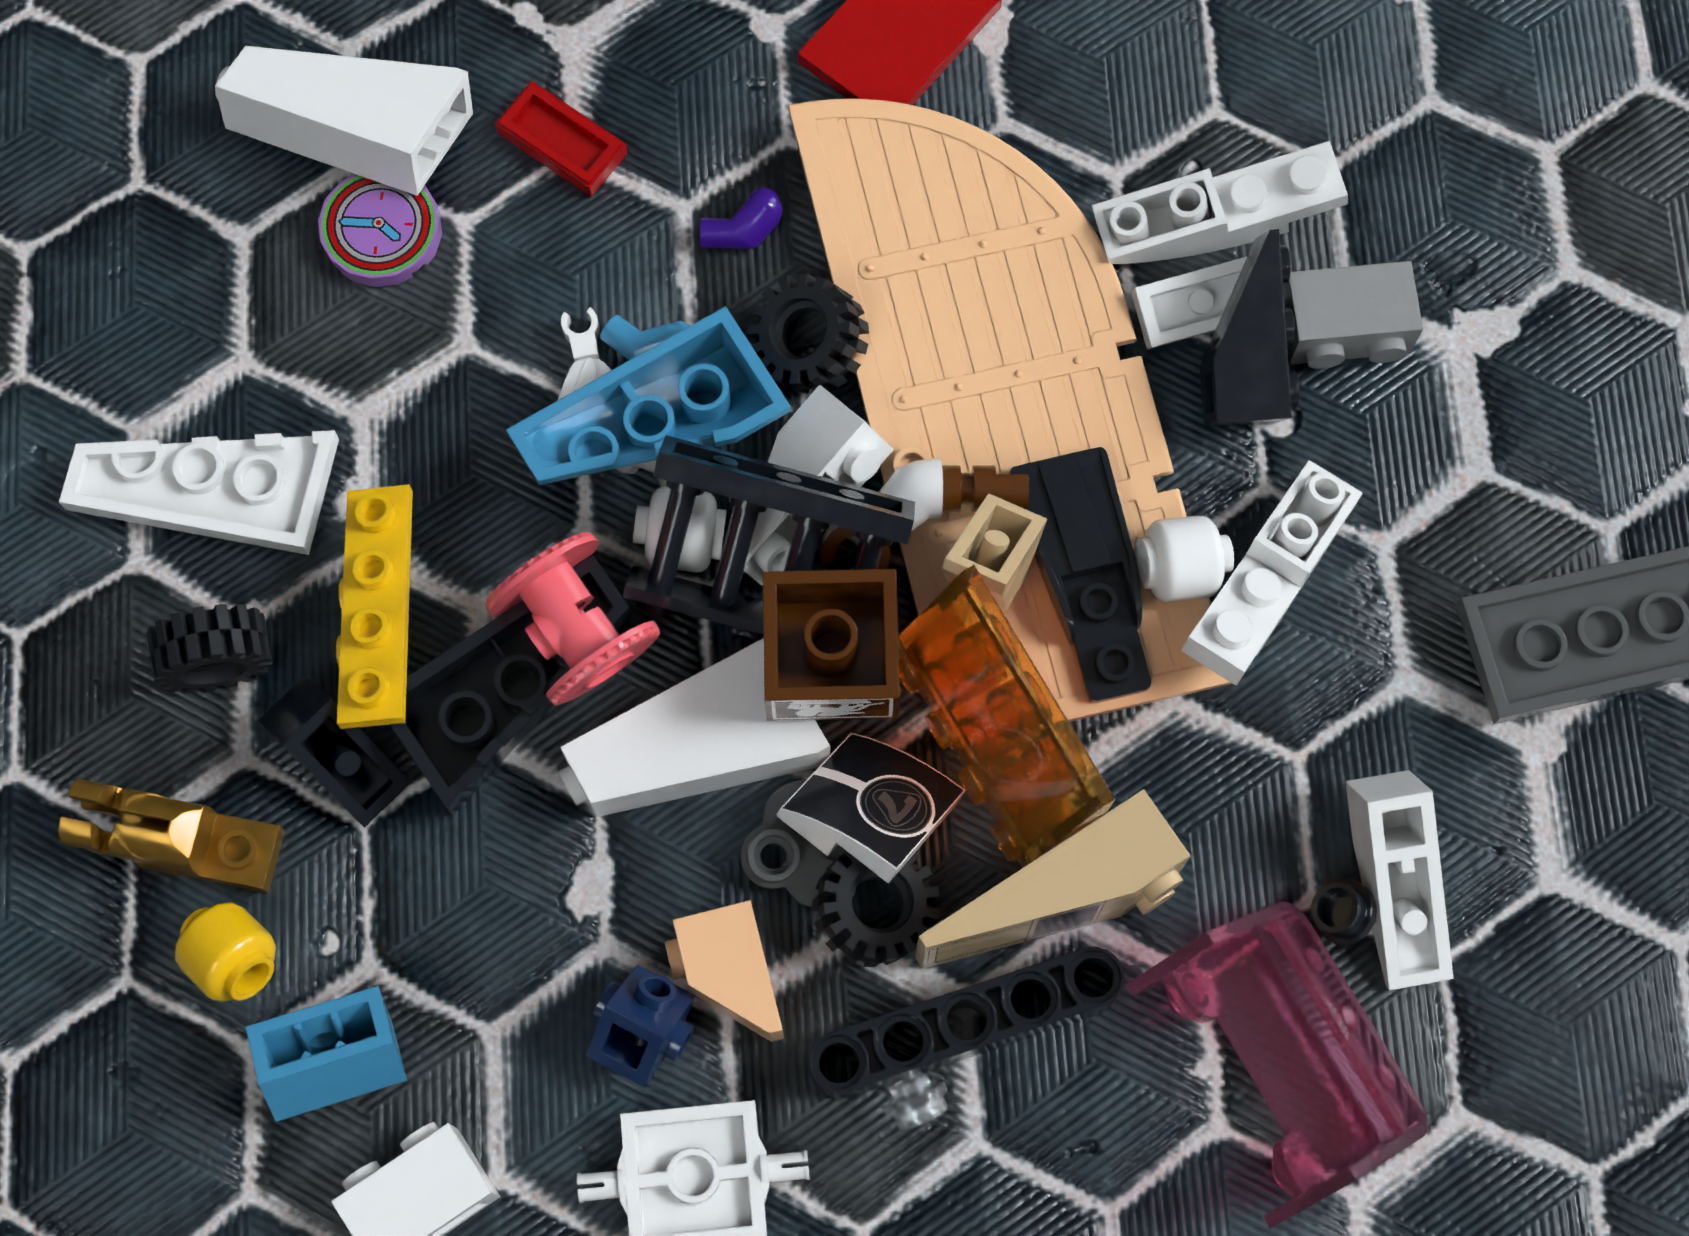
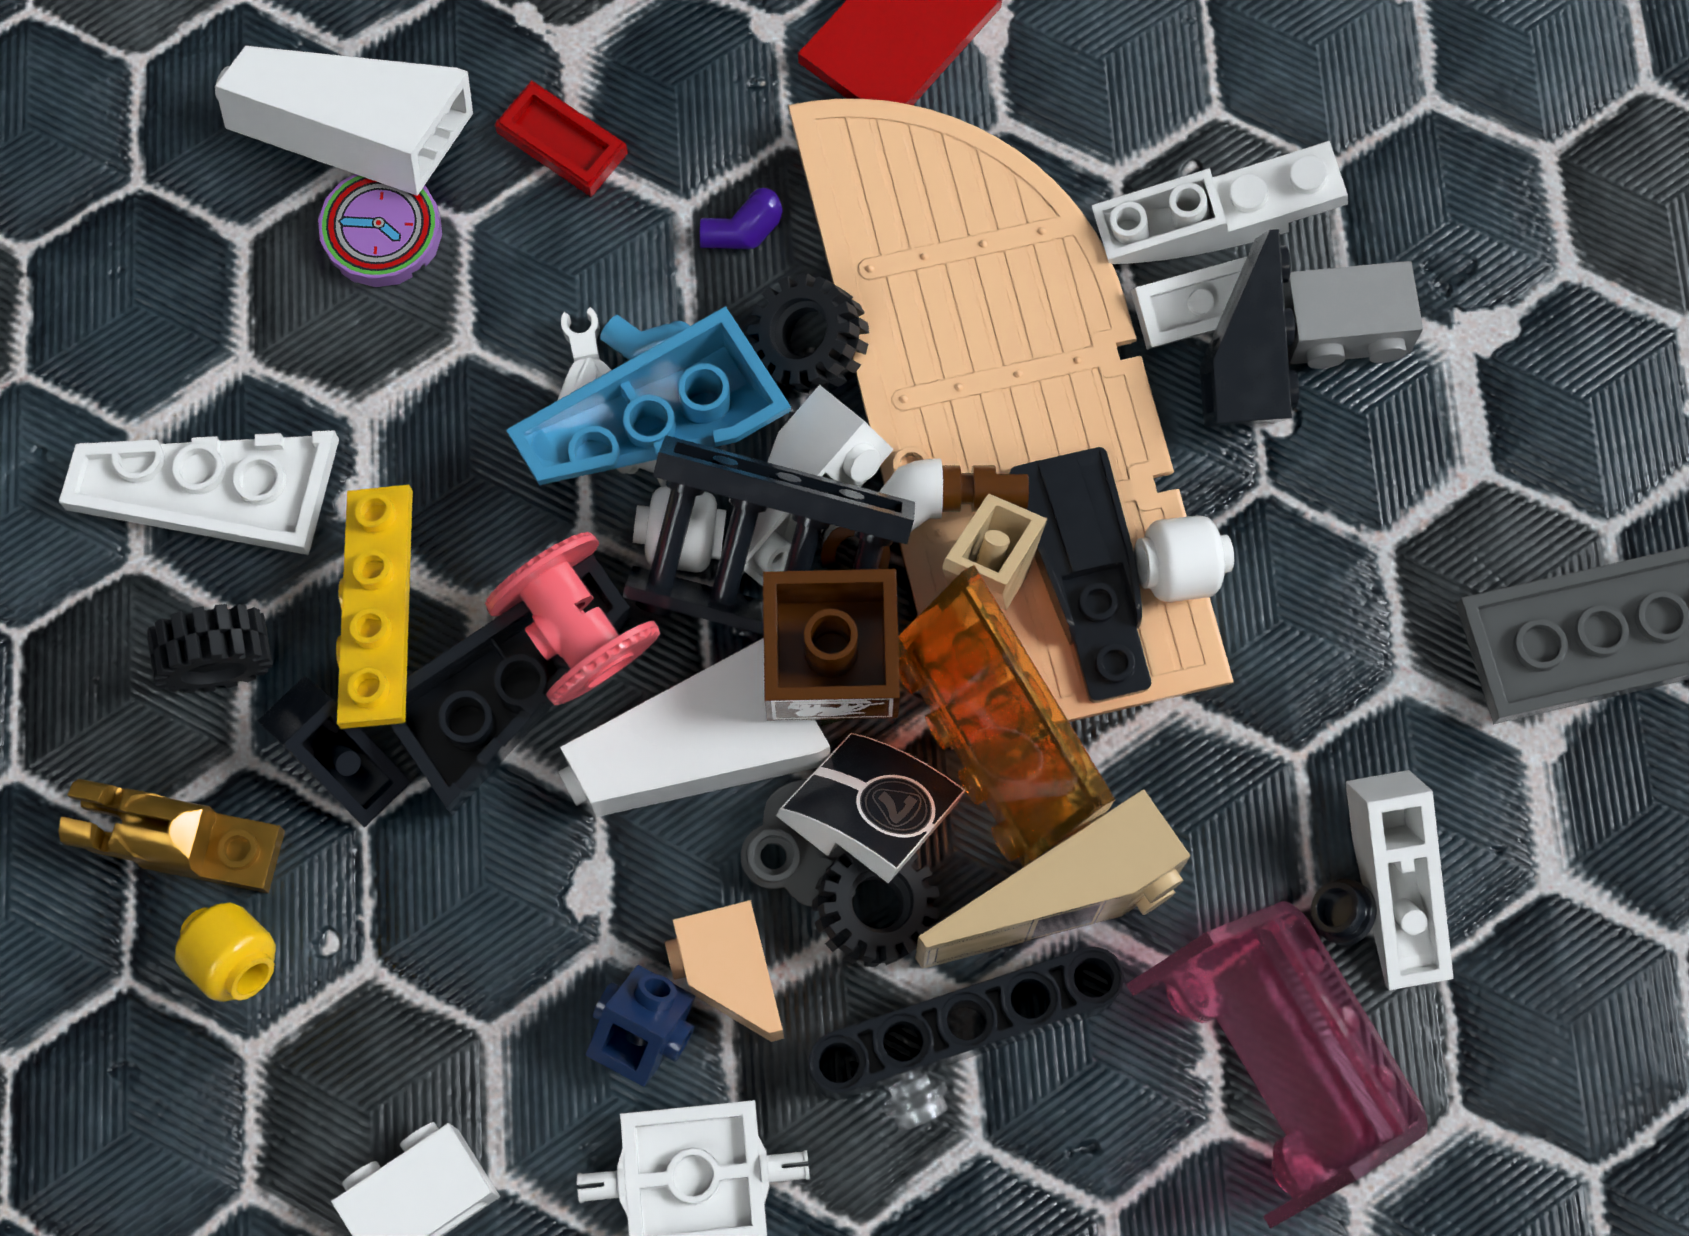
dark azure brick [246,986,407,1122] -> none
white slope [1181,460,1363,686] -> none

